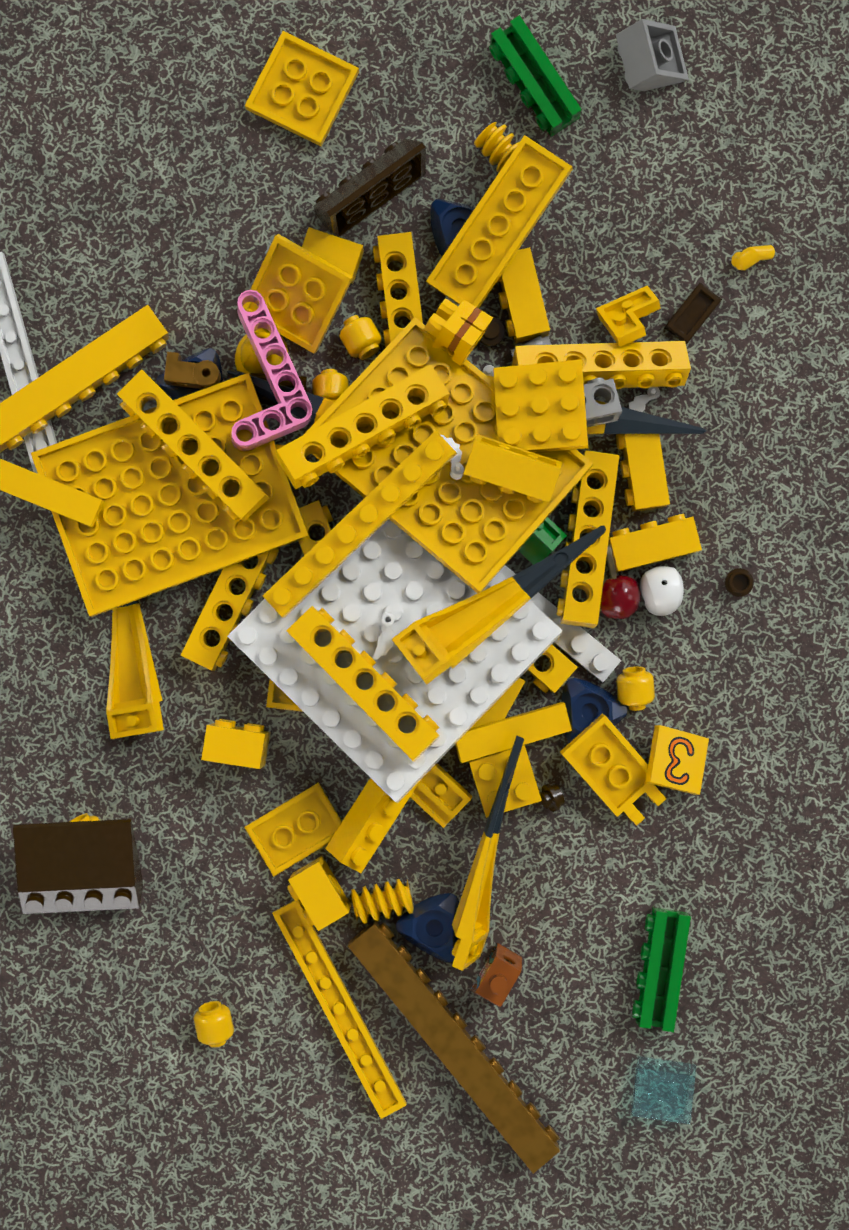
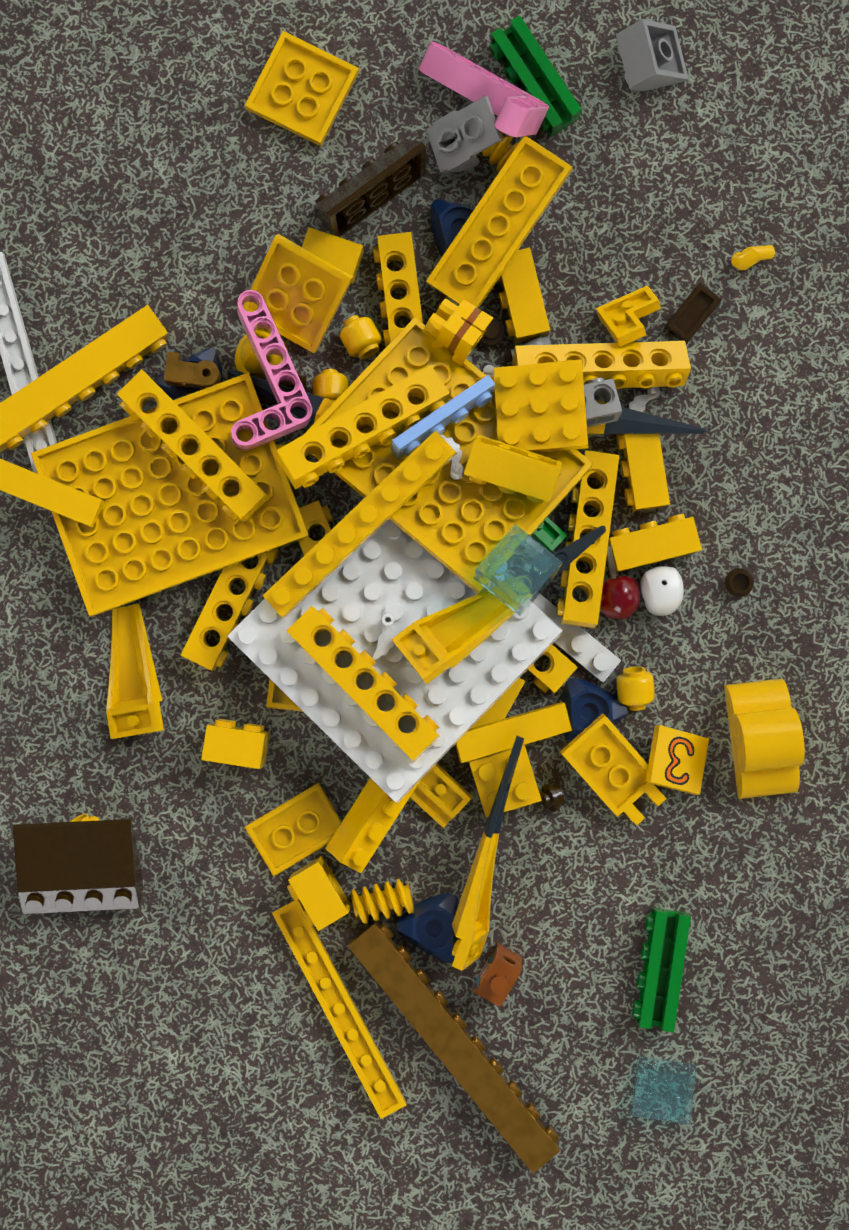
yellow head [193,1001,234,1048] -> none
none -> light blue plate [391,375,495,459]
none -> bright pink beam [419,42,549,137]
none -> light grey piece [426,96,502,173]
none -> clear light blue brick [474,524,563,616]
none -> yellow brick [724,679,805,799]

